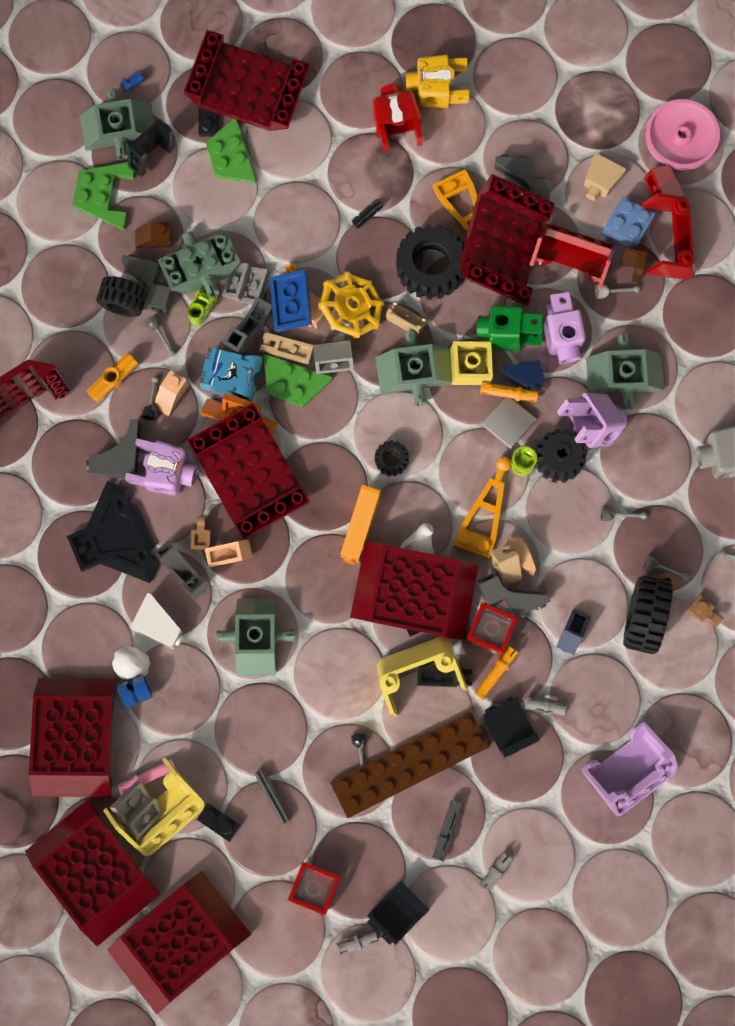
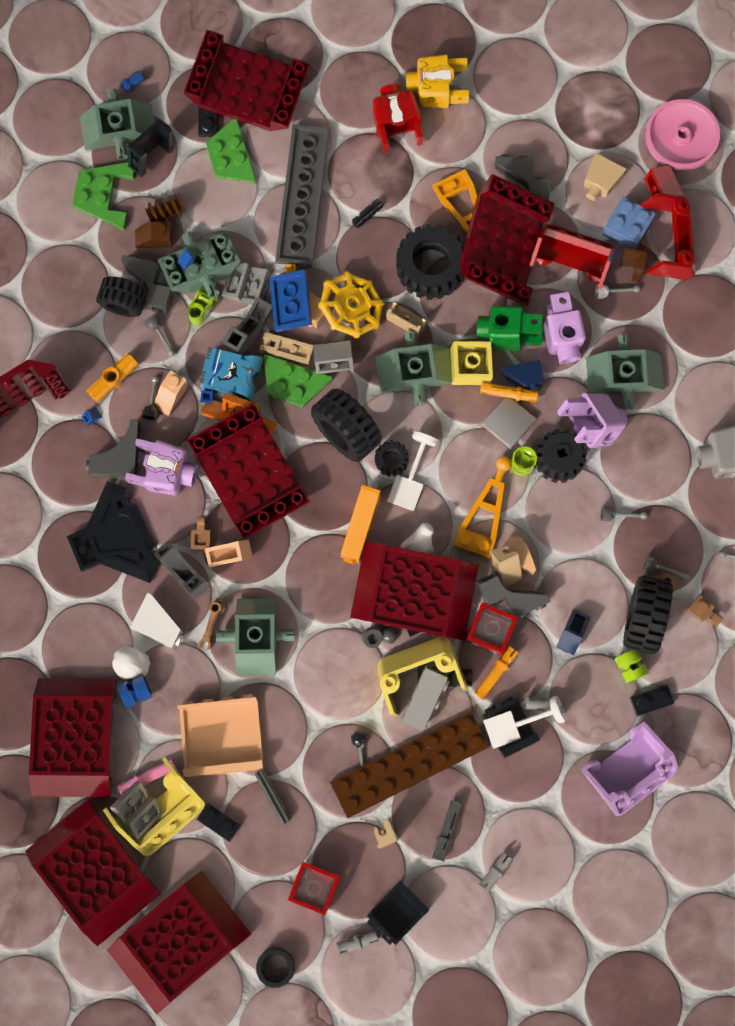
none -> blue piece [81,408,102,426]
none -> reddish brown piece [145,193,186,222]
none -> blue piece [178,249,194,269]
none -> light nougat panel [178,694,264,778]
none -> medium nougat brick [198,599,226,650]
none -> blue piece [200,391,214,403]
none -> black tyre [256,948,295,988]
none -> dark grey plate [275,124,329,267]
none -> black tyre [311,388,382,462]
none -> dark grey plate [361,627,397,648]
none -> tan hinge [374,820,397,849]
none -> white piece [387,431,439,511]
none -> light grey brick [402,665,449,731]
none -> white piece [484,696,566,749]
none -> lime wheel [615,650,649,684]
none -> black piece [630,685,674,717]

